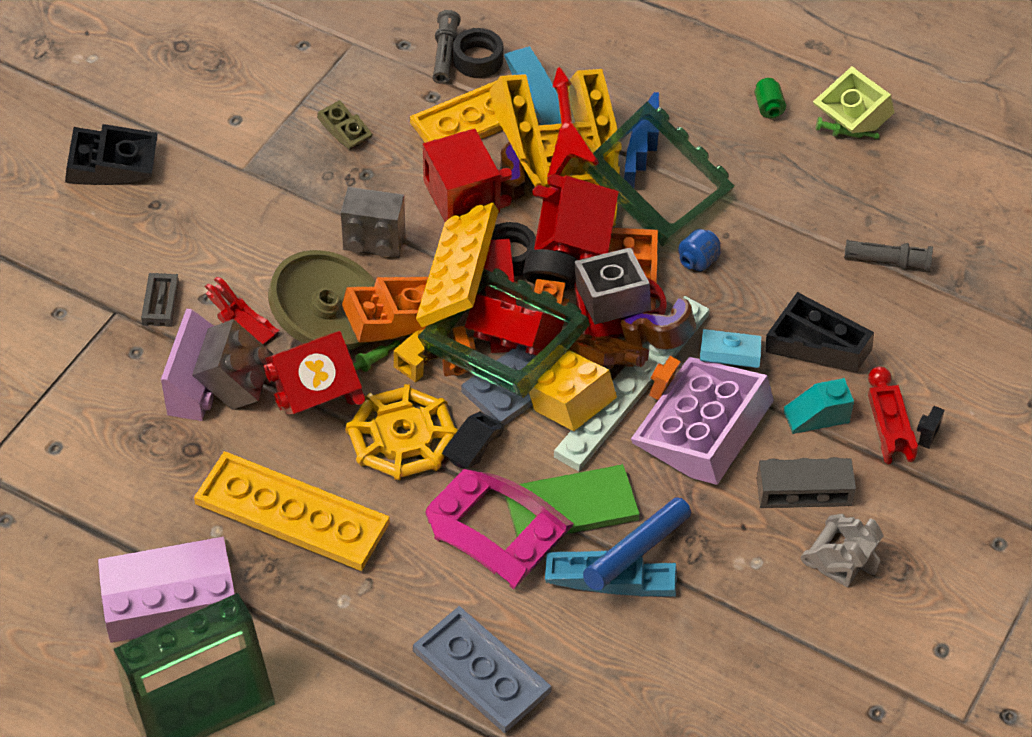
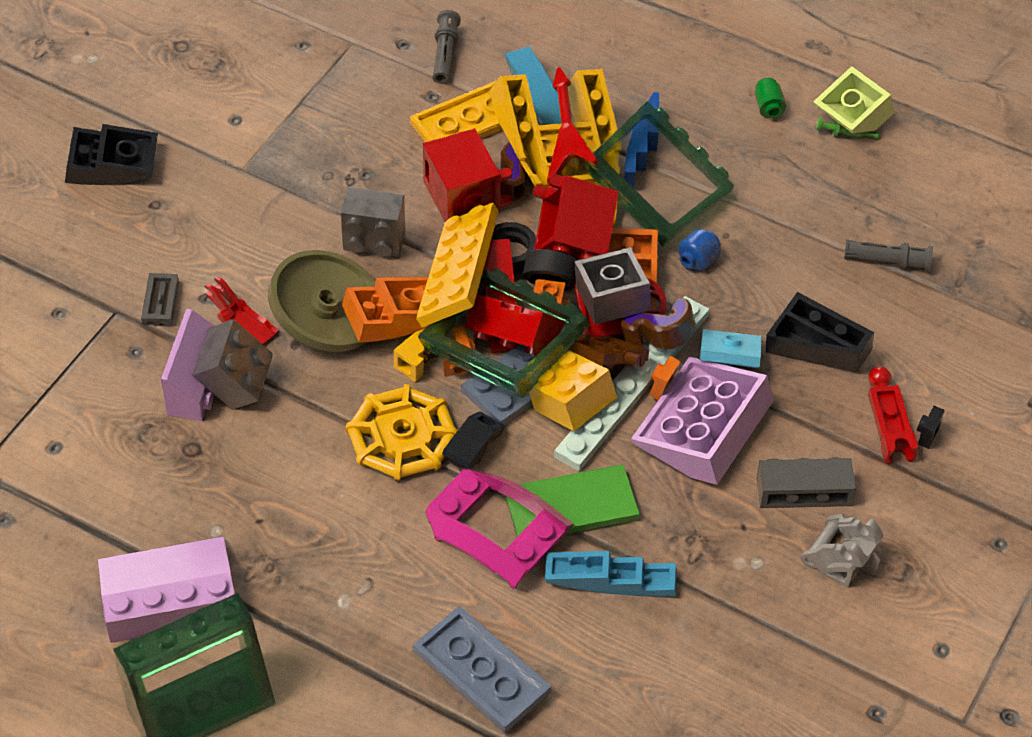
yellow plate [194,451,390,571] -> none
red container [263,331,365,414] -> none
olive slope [317,100,373,149] -> none
bright green piece [353,340,400,372] -> none
black tyre [453,28,503,78] -> none
blue piece [583,497,691,591] -> none
teal slope [783,378,854,434] -> none

